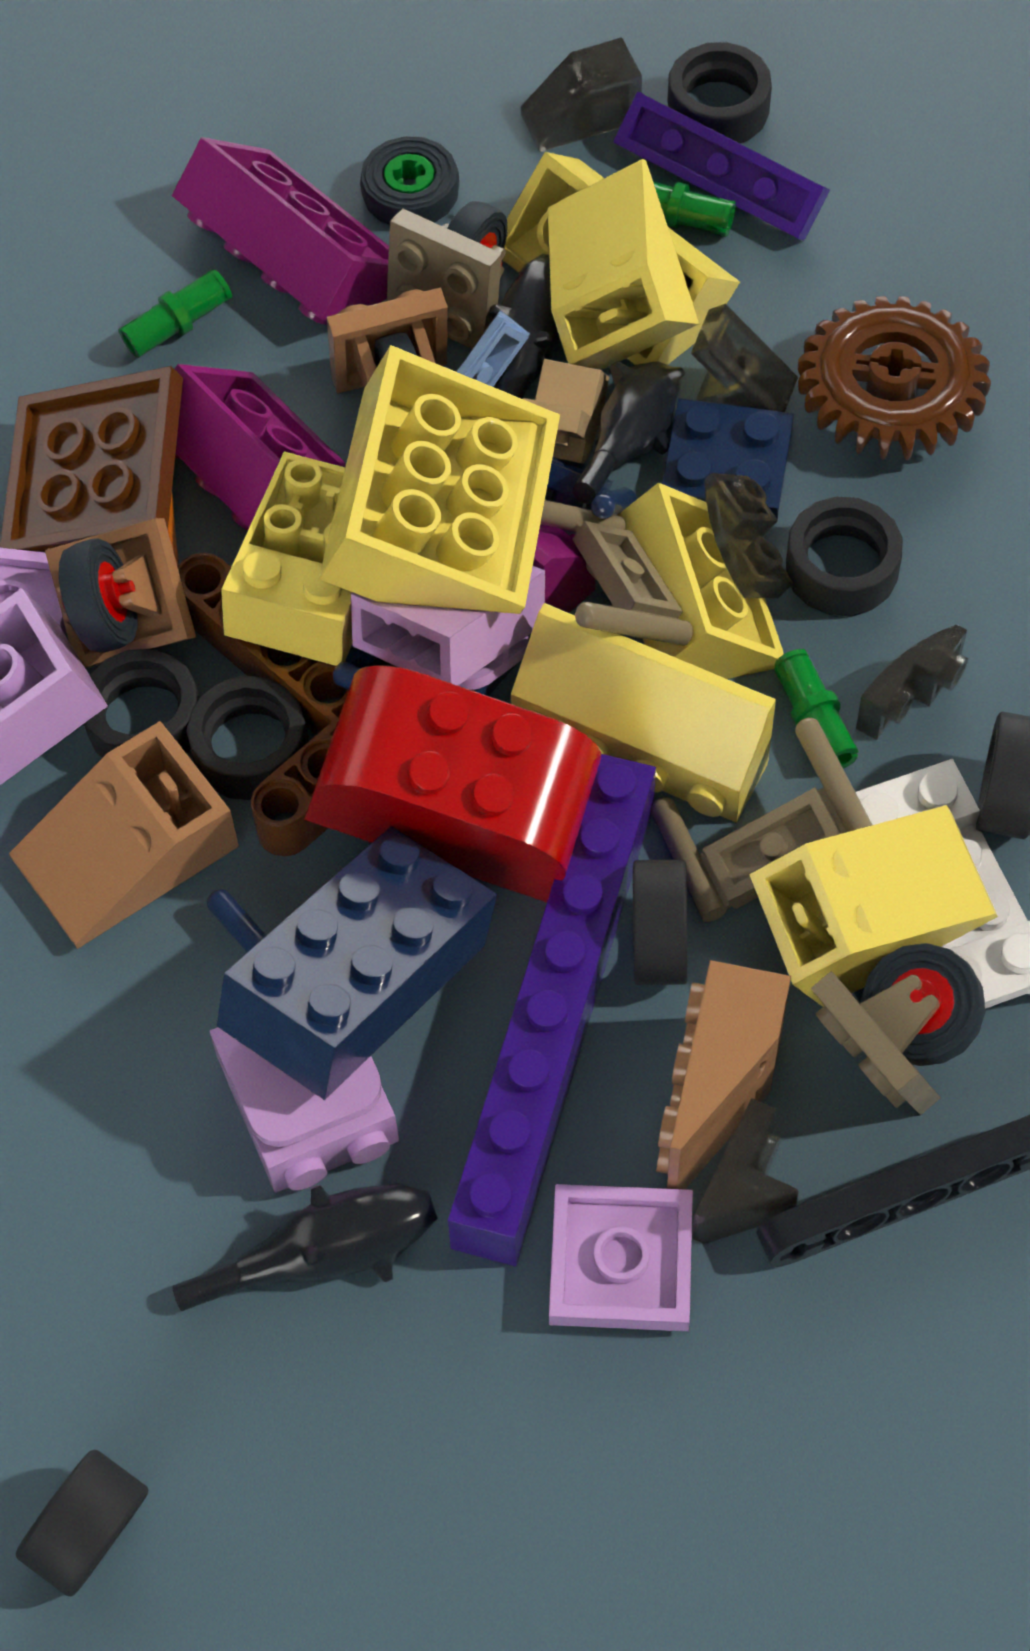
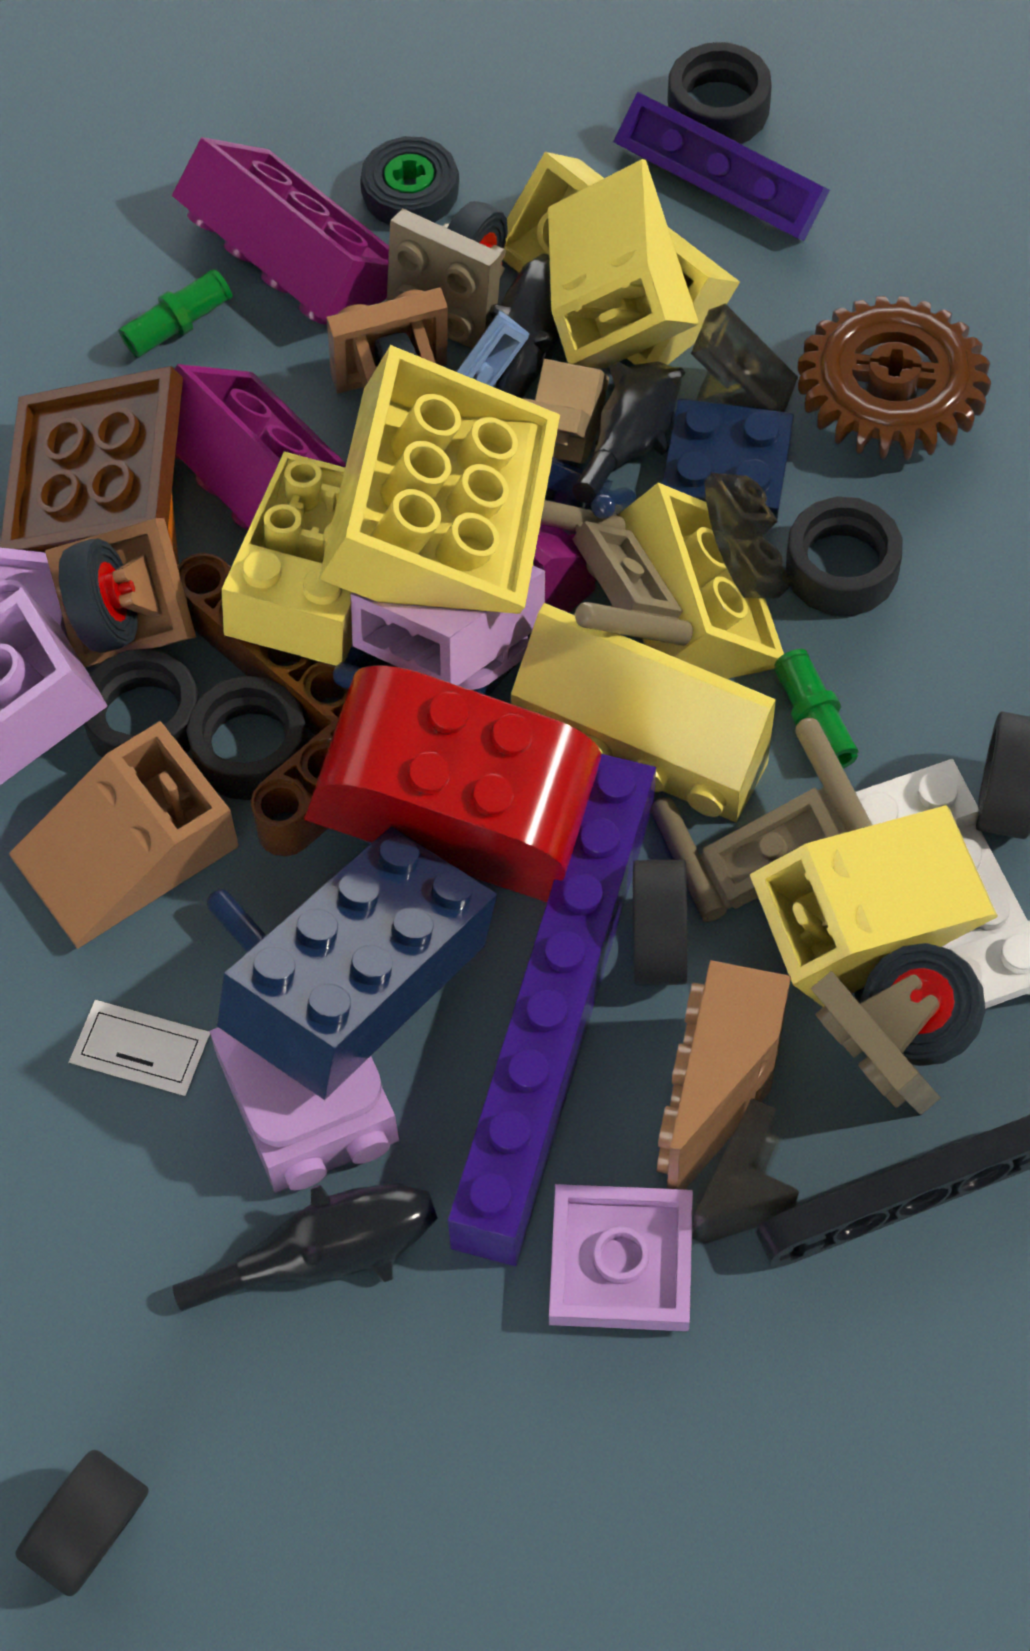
clear smoke slope [520,37,642,152] -> none
green pin [653,182,736,237] -> none
clear smoke slope [856,624,969,740] -> none
none -> white sticker [69,1000,210,1096]

